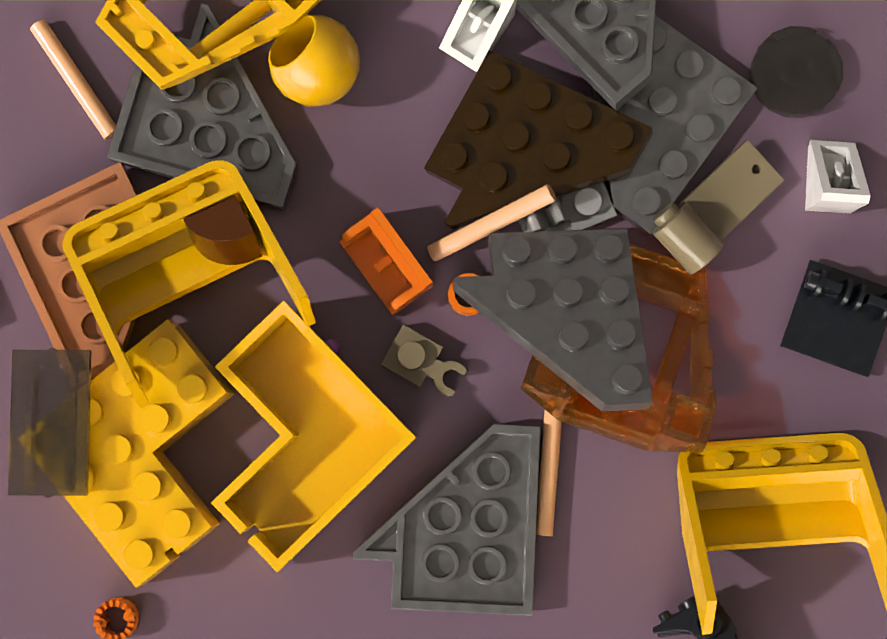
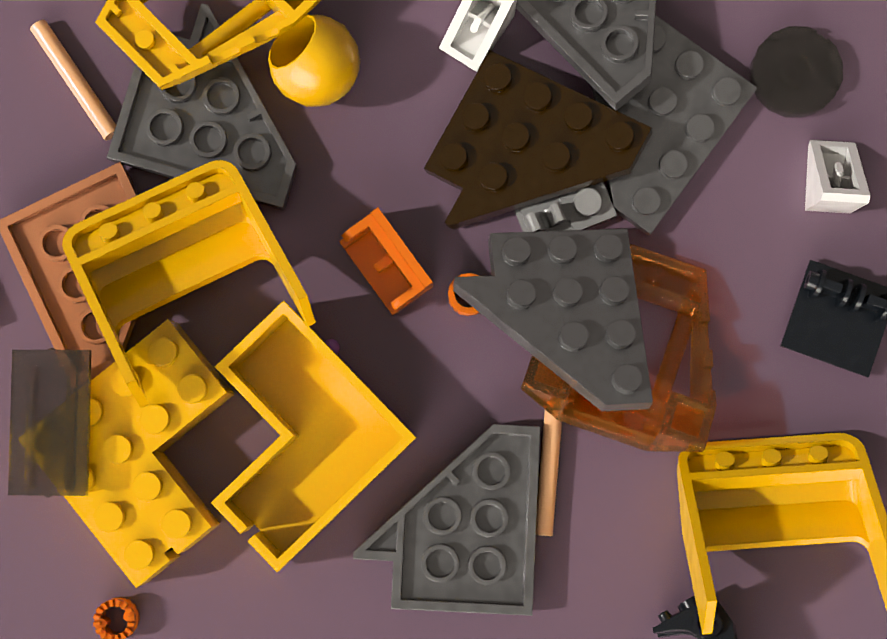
reddish brown brick [183,196,262,265] -> none
dark tan plate [380,324,467,397] -> none
light nougat bar [427,184,556,262] -> none
dark tan door [652,140,784,275] -> none

